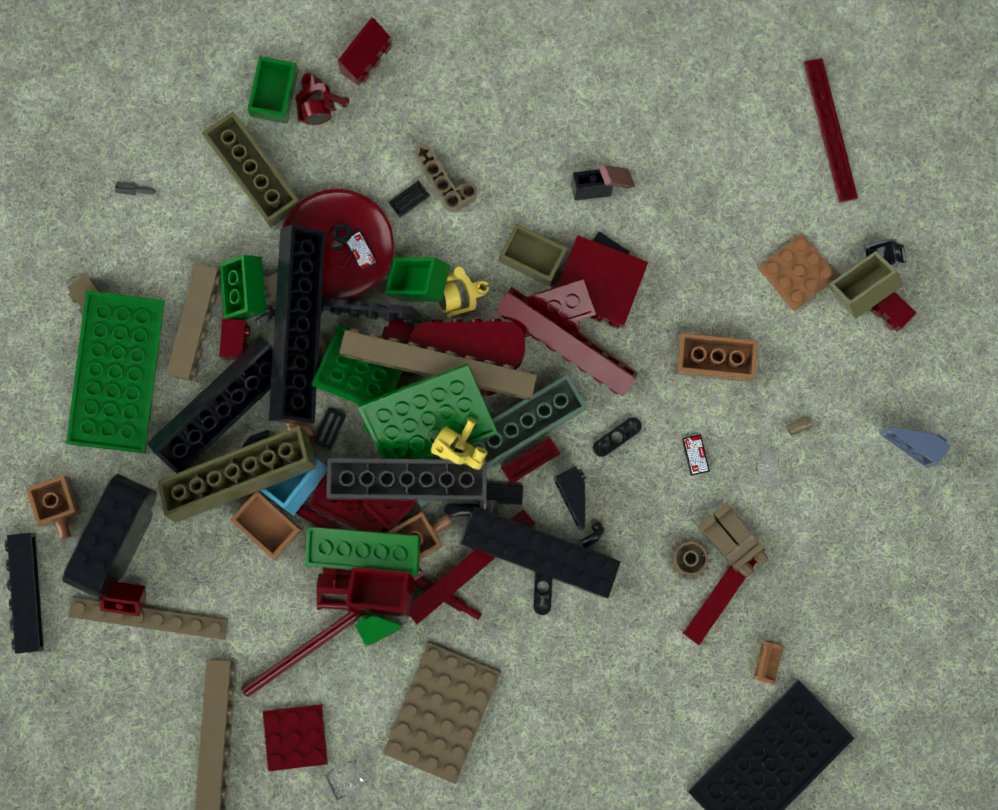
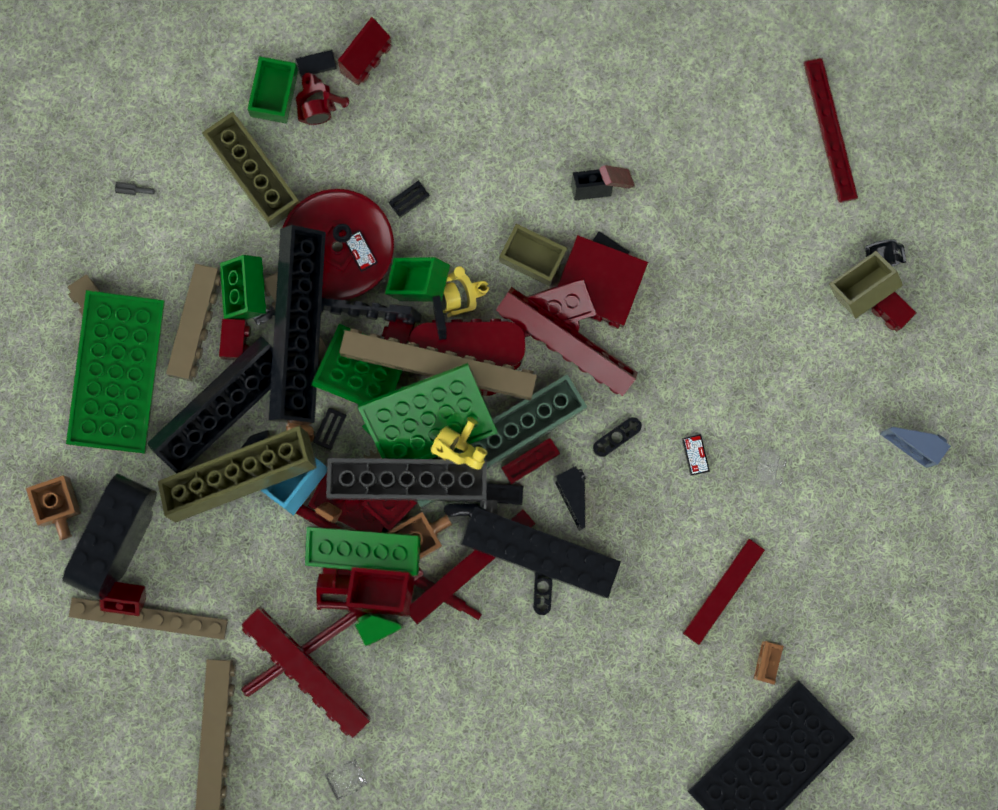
black brick [4,533,44,654] -> none
medium nougat piece [230,491,302,560] -> none
dark red plate [263,704,328,772] -> none
dark tan plate [383,642,501,784] -> none
dark tan beam [415,144,477,212] -> none
black arm [580,522,605,548] -> none
dark tan gear [668,537,712,580] -> none
medium nougat brick [675,333,758,382] -> none
dark tan hips [697,502,768,578] -> none
medium nougat plate [758,233,838,311] -> none
dark tan pin [786,416,813,436] -> none
none -> dark red brick [241,605,370,738]
none -> black tile [296,50,337,78]
none -> medium nougat slope [315,502,342,524]
none -> black tile [432,296,447,340]

